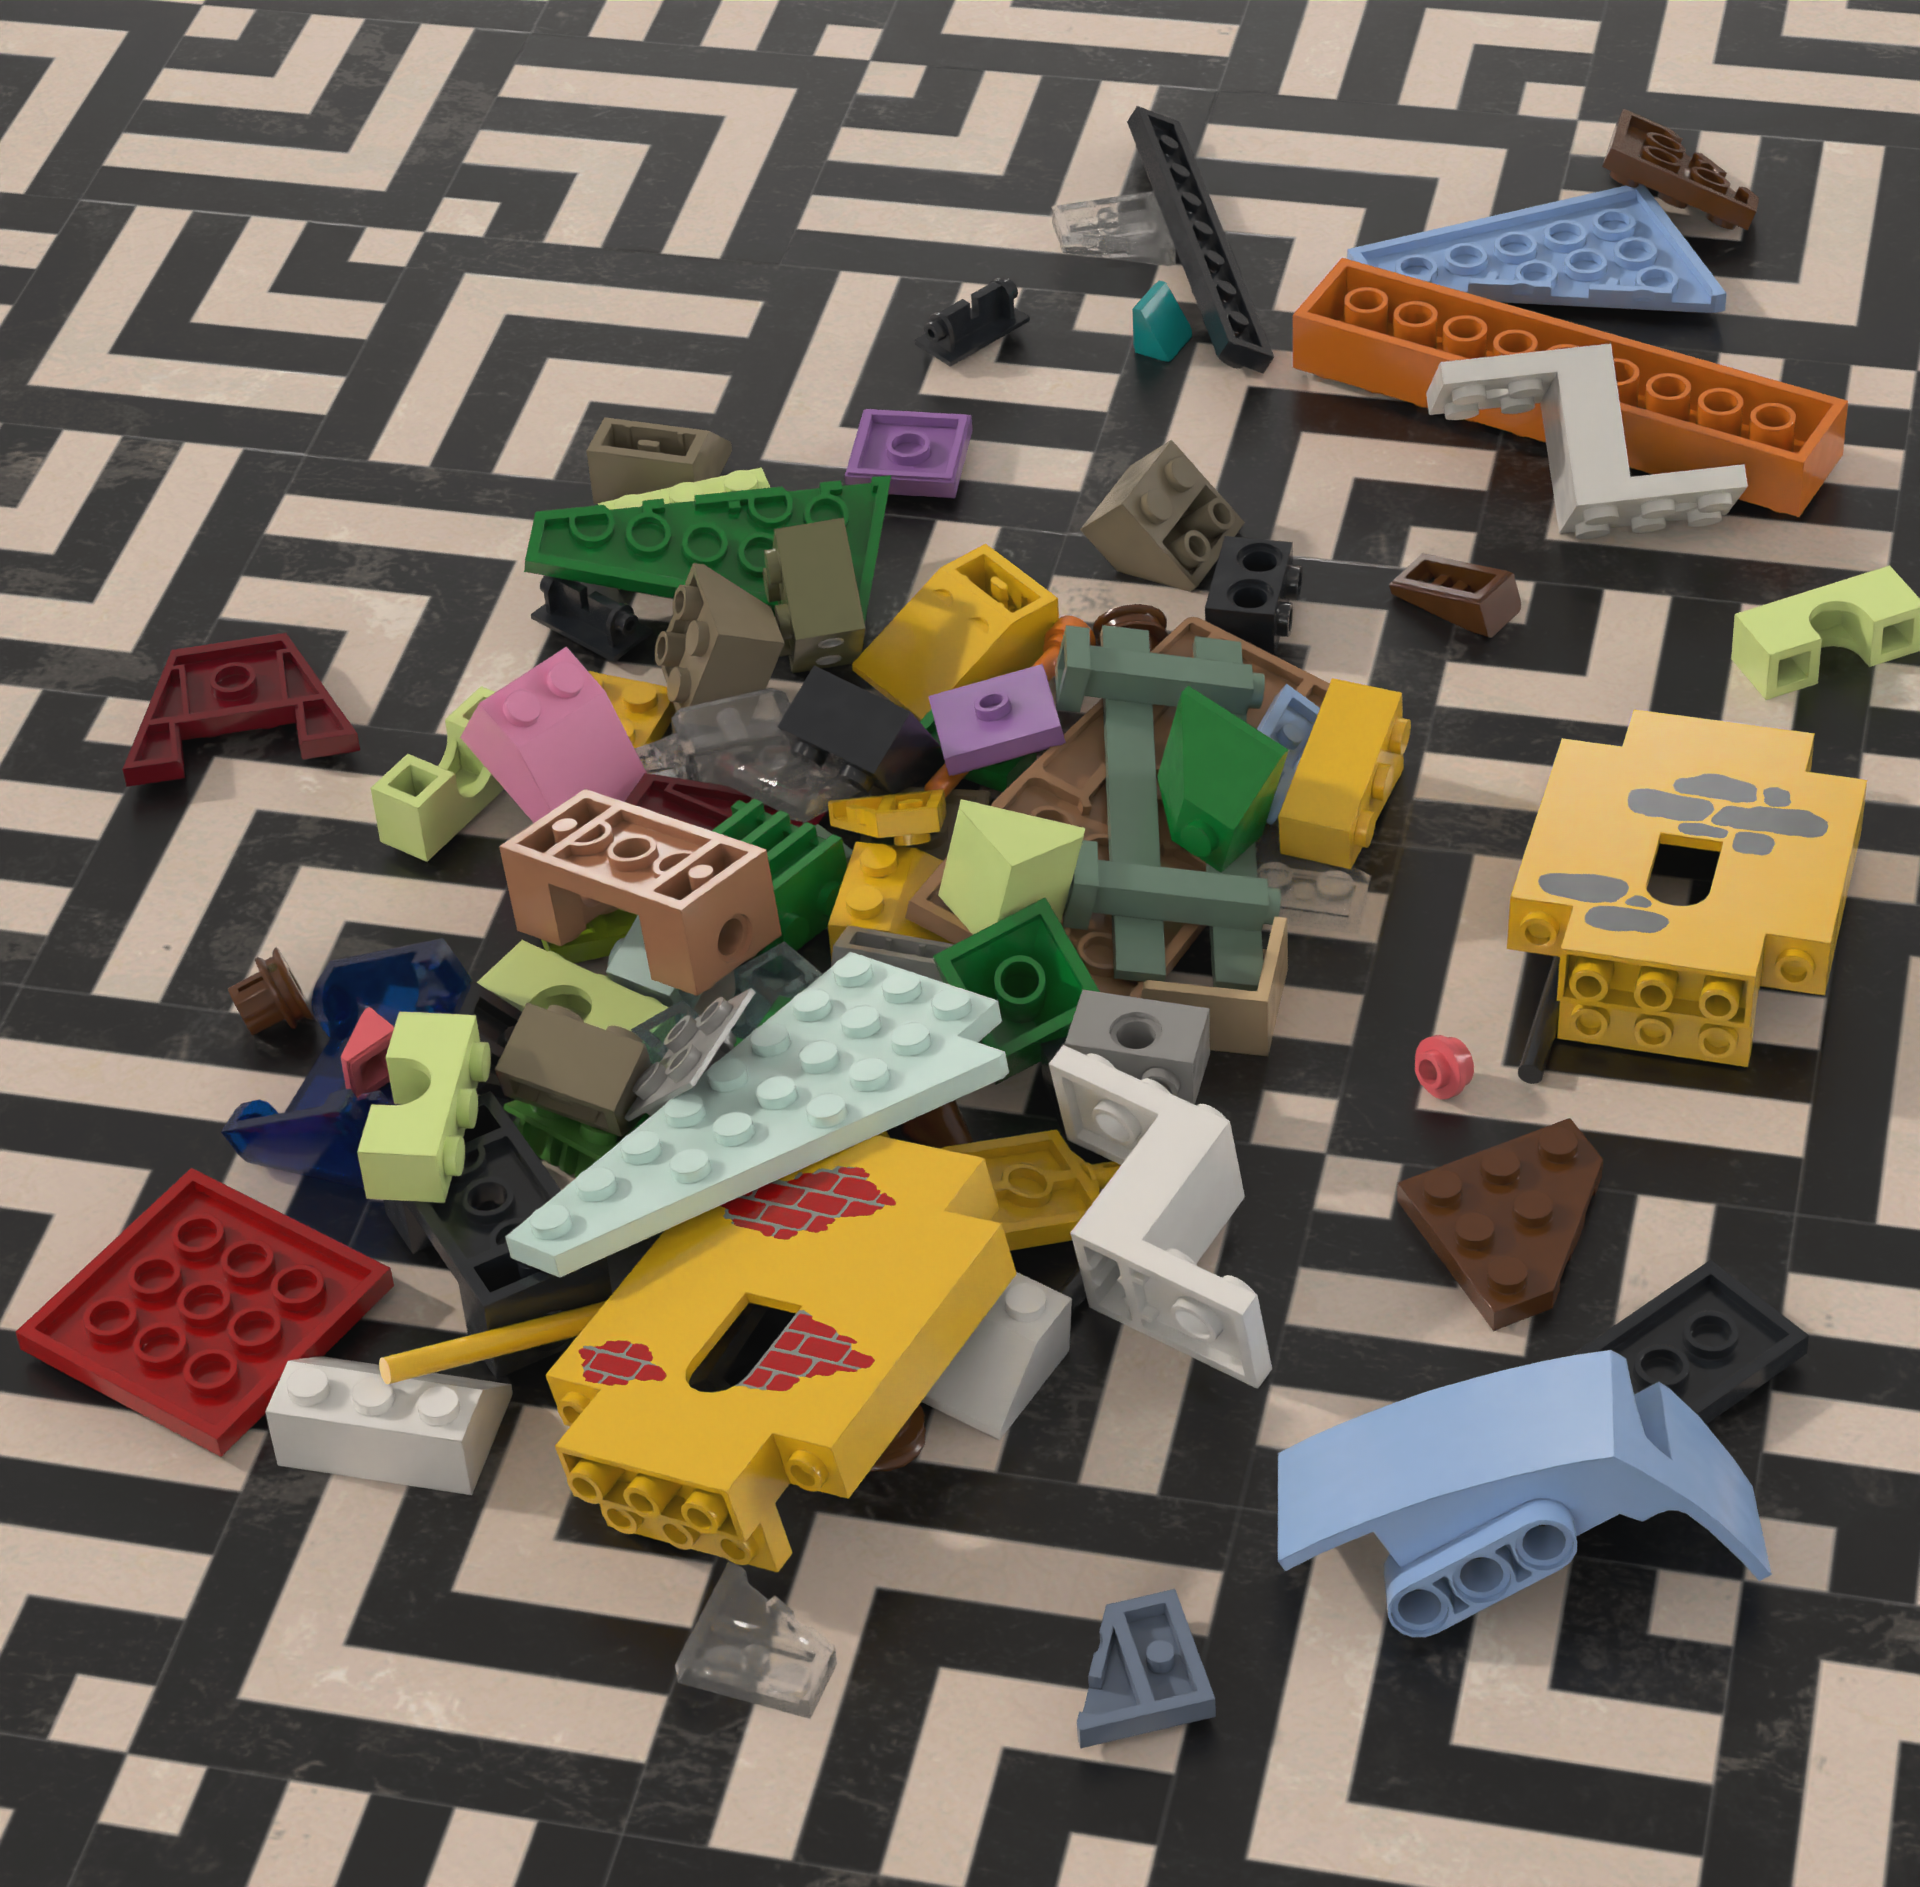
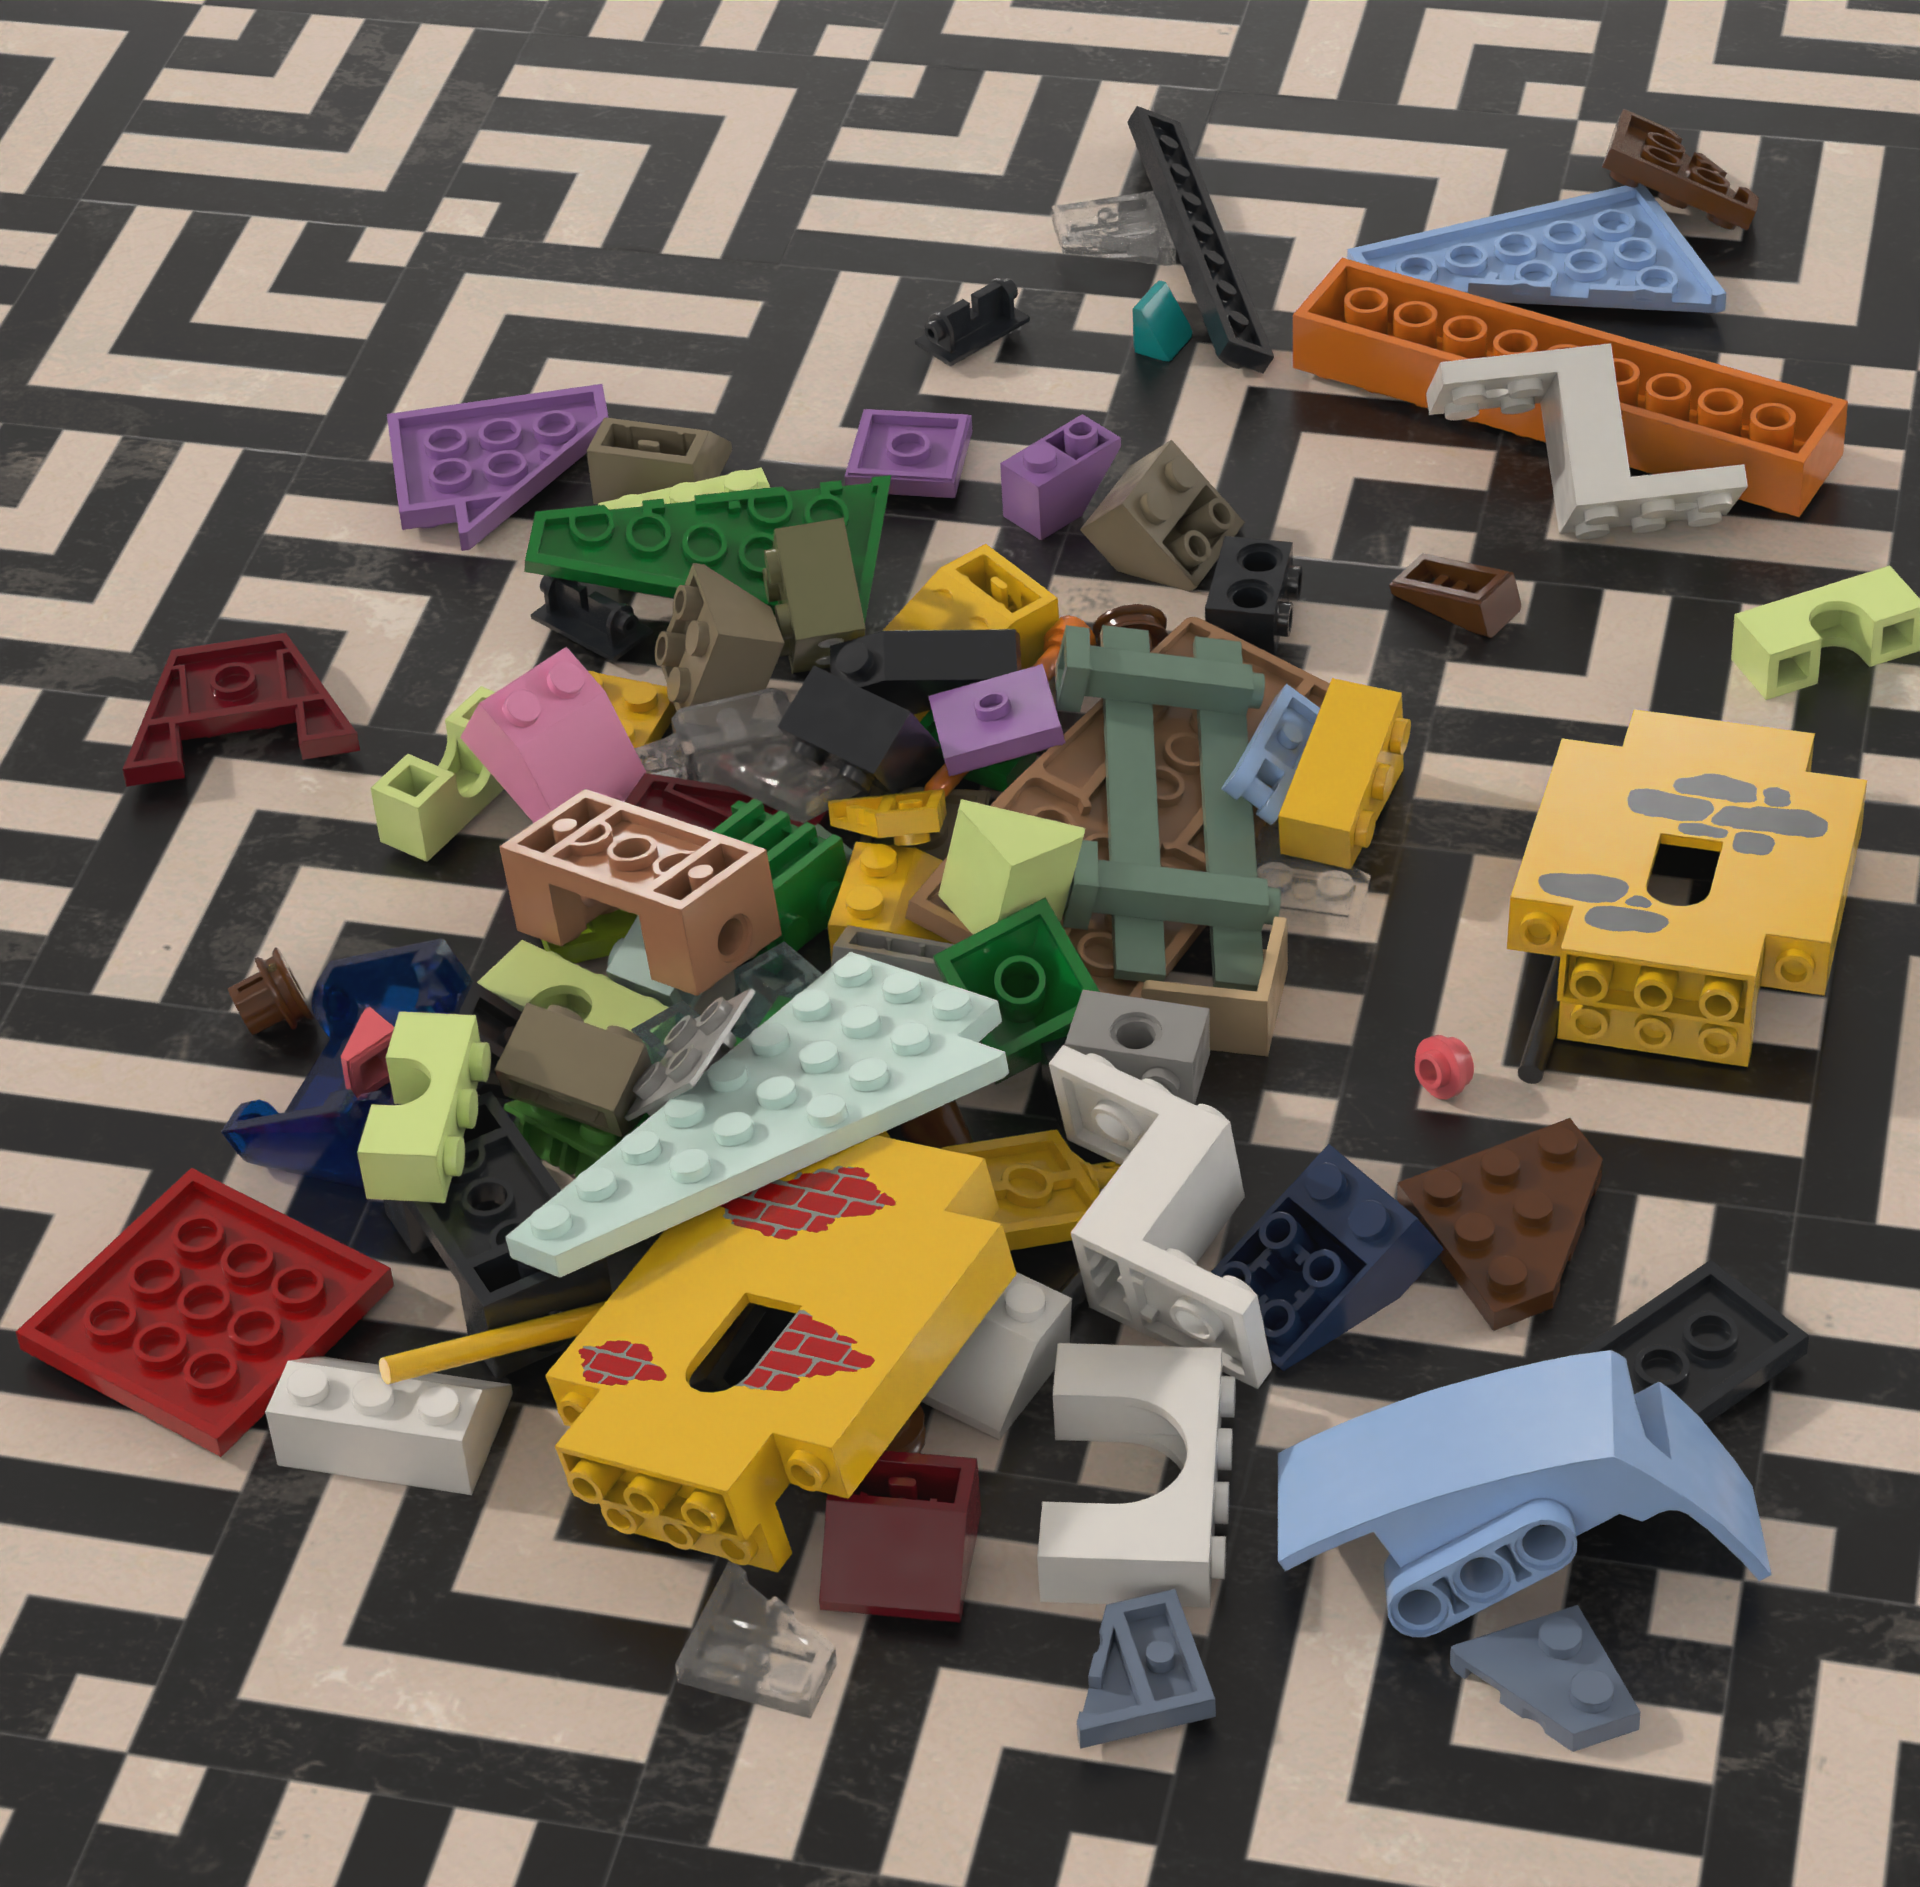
green slope [1157,685,1289,873] -> none
none -> medium lavender wing [387,384,608,551]
none -> dark red slope [819,1450,981,1622]
none -> black slope [830,629,1022,715]
none -> medium lavender slope [1000,414,1121,540]
none -> white arch [1037,1343,1236,1608]
none -> dark blue slope [1211,1144,1444,1371]
none -> sand blue wing [1450,1605,1641,1752]

